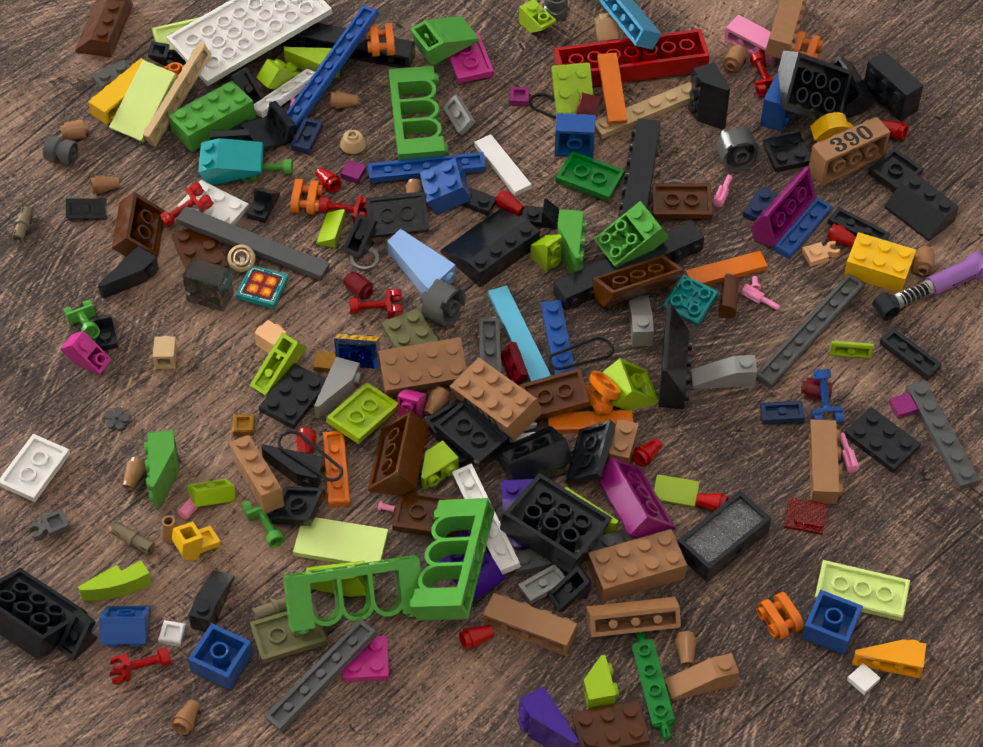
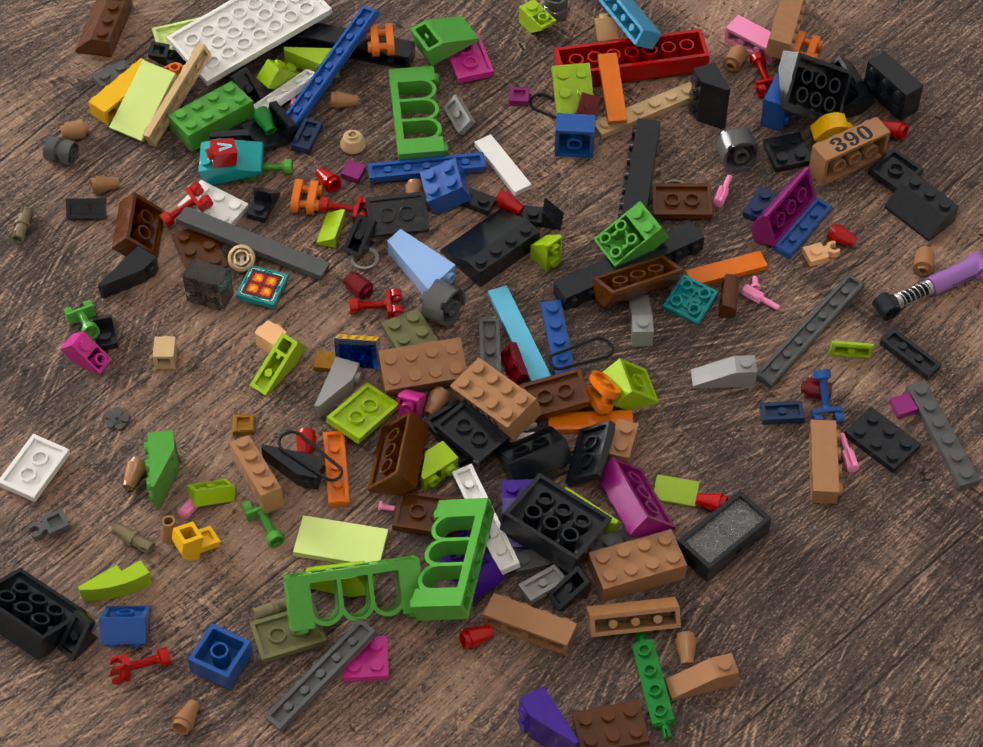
white tile [158,620,187,647] -> none
black slope [188,570,235,632] -> none
black plate [259,363,326,429] -> none
black plate [270,486,326,526] -> none
green plate [555,151,625,202] -> none
bright green slope [557,209,587,274] -> none
lime slope [583,655,619,709] -> none
red cone [632,438,662,466] -> none
black slope [659,303,693,409] -> none
orange brick [756,592,805,640] -> none
clear red piece [783,497,827,535] -> none
blue brick [802,589,863,655] -> none
yellowish green tile [814,560,910,621] -> none
black plate [828,207,890,241] -> none
yellow brick [844,232,916,293] -> none
white tile [847,663,880,695] -> none
light orange slope [852,639,926,678] -> none
none -> red brick [206,138,238,168]
none -> green cone [253,106,277,135]

